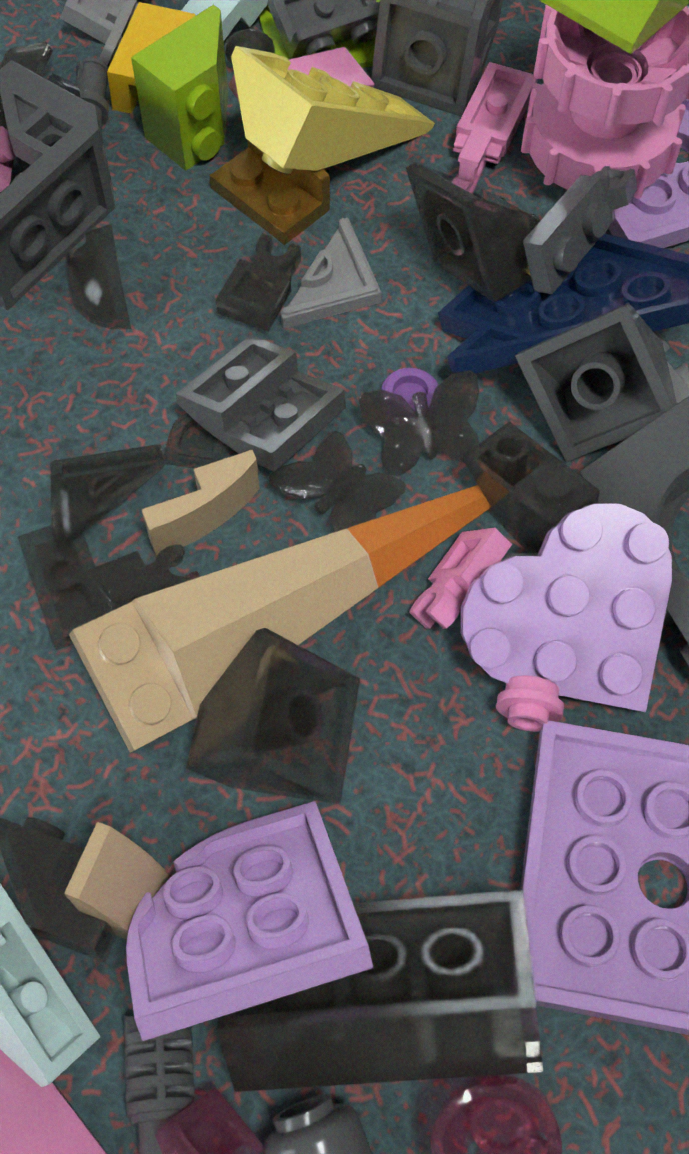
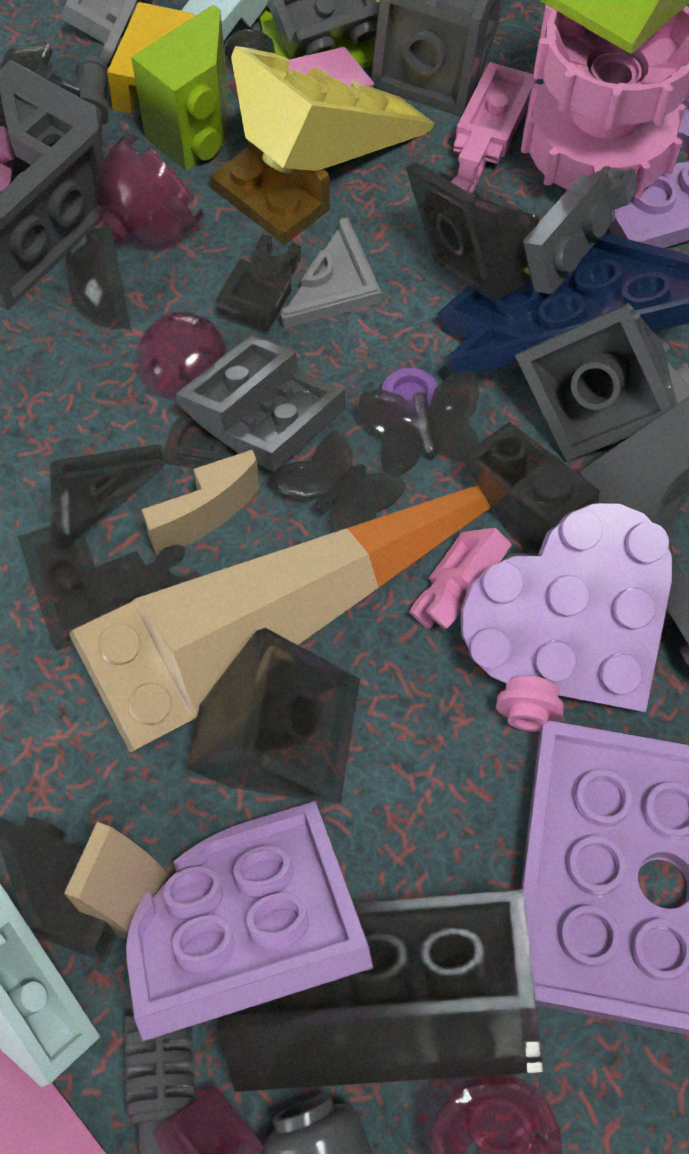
none -> clear pink cylinder [96,132,204,247]
none -> clear pink helmet [137,311,228,401]

